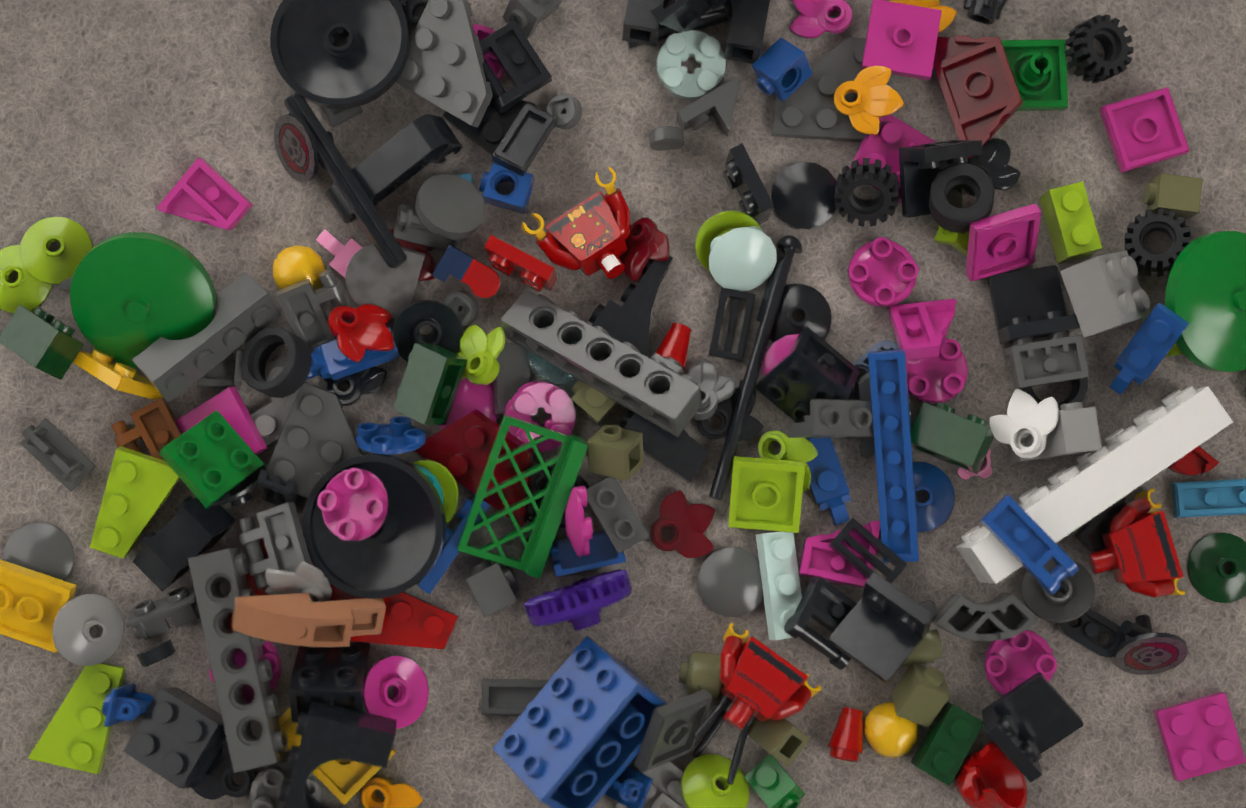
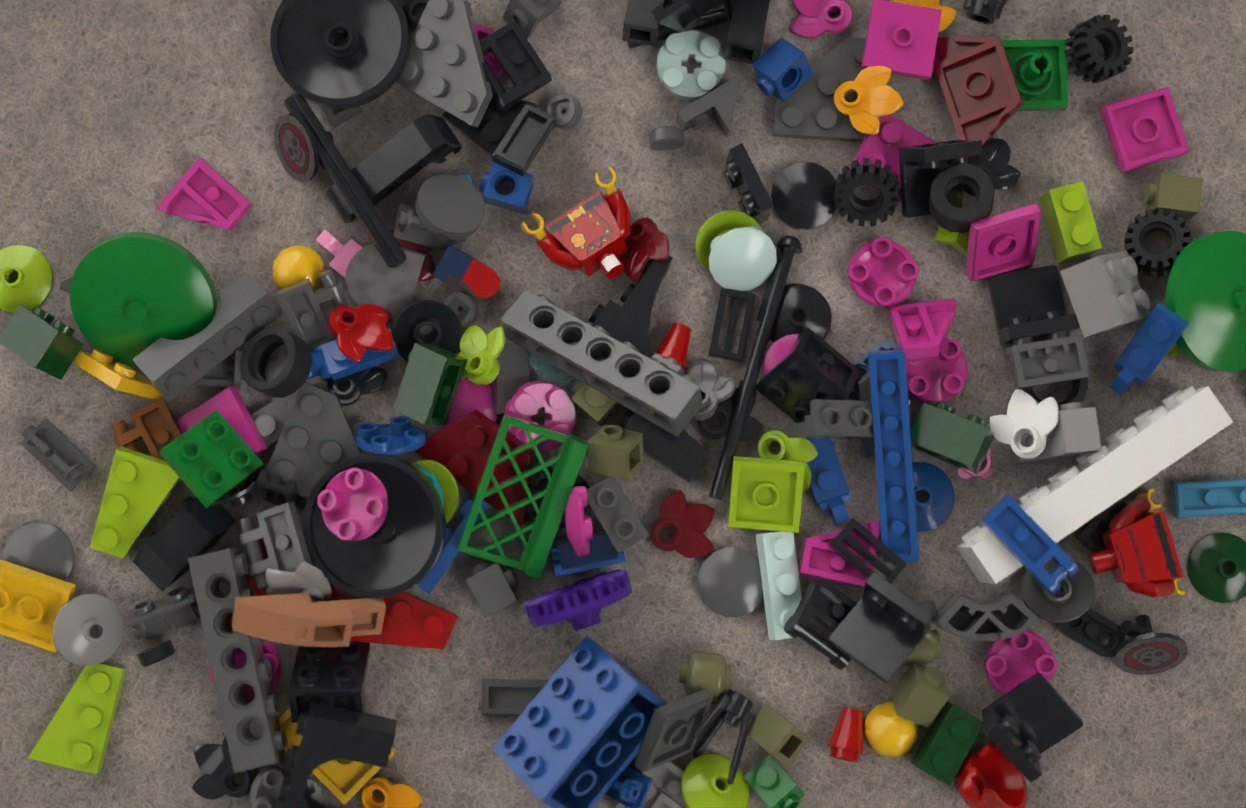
lime dish [20,217,93,285] -> none
blue hinge [102,683,154,727] -> none
black brick [123,687,226,789] -> none
dark pink dish [364,656,429,729] -> none
red plate [484,235,557,292] -> none
red torso [719,623,822,730] -> none
dark pink plate [1154,692,1246,781] -> none
red tile [1167,446,1219,475] -> none

